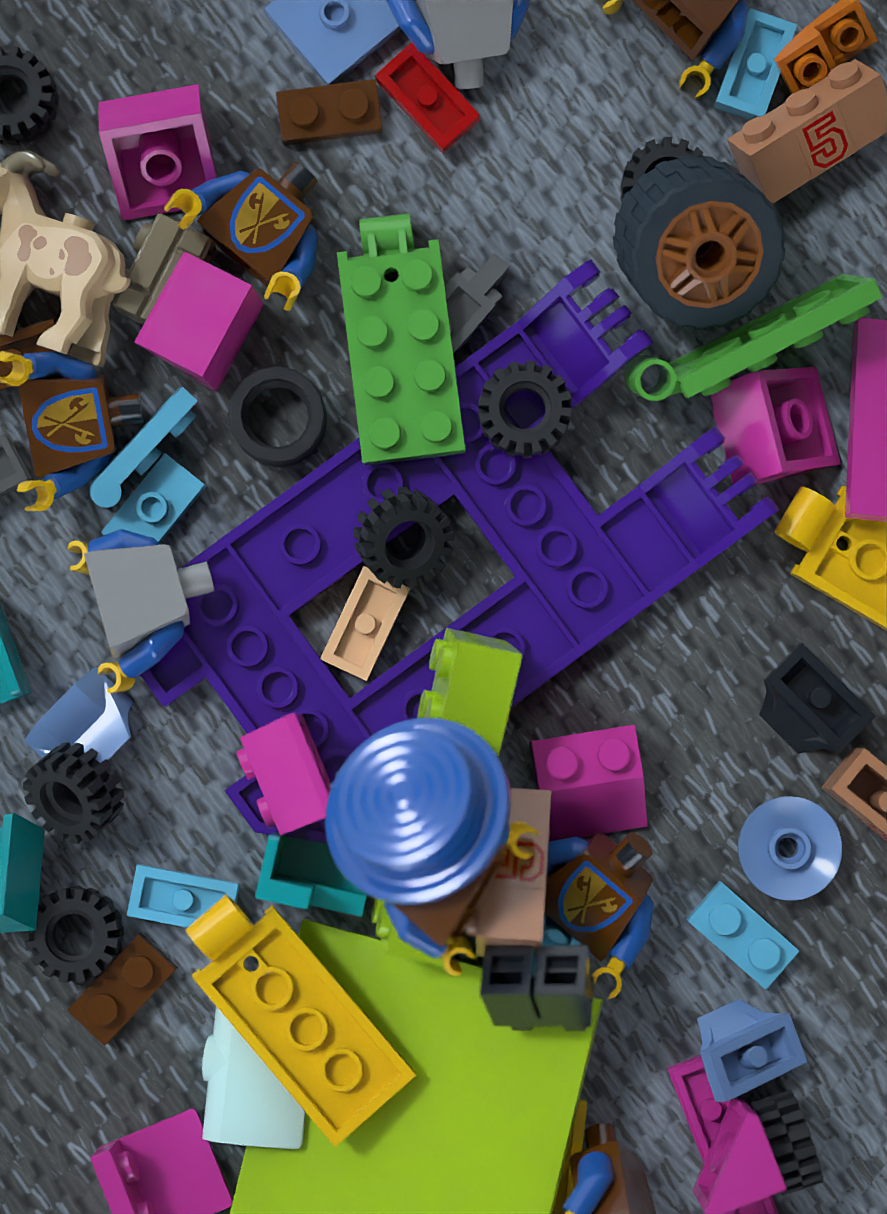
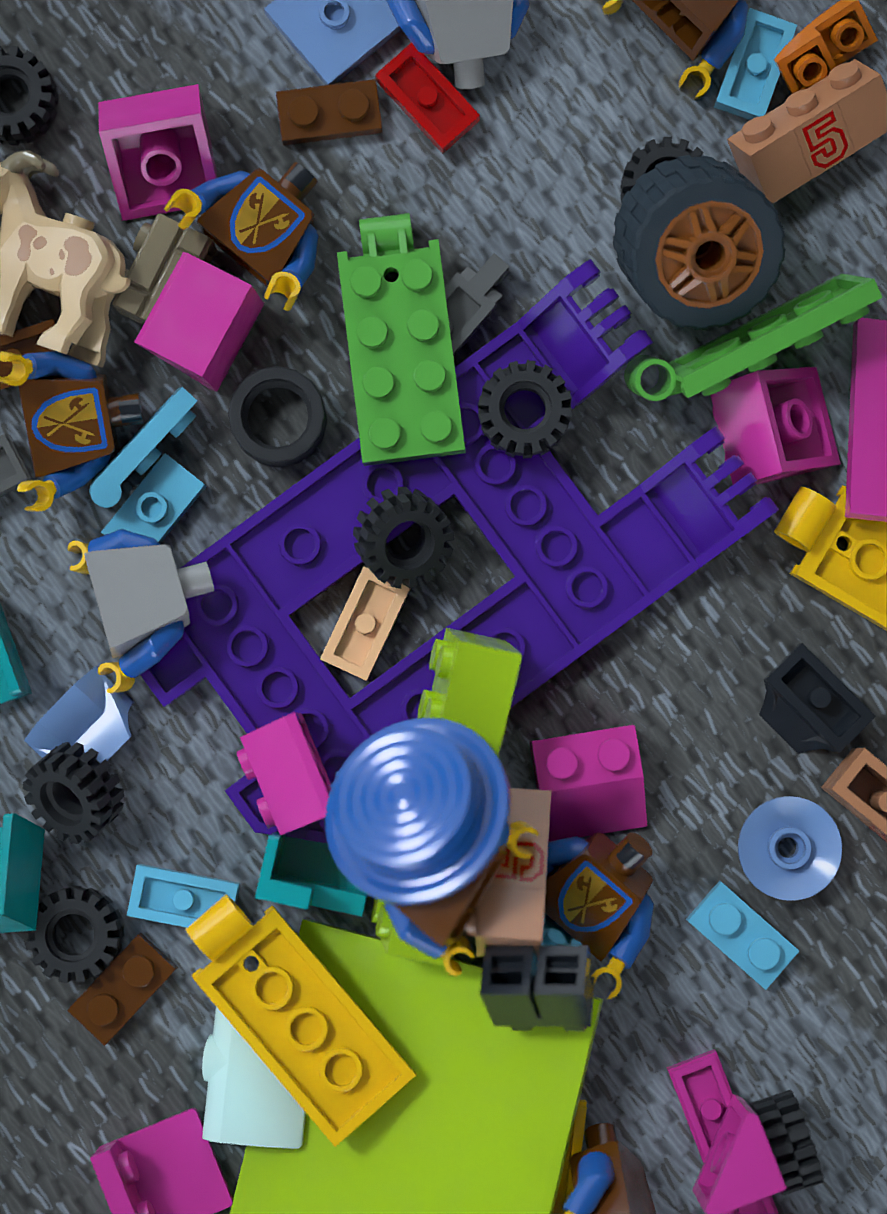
medium blue slope [697,999,807,1102] -> none

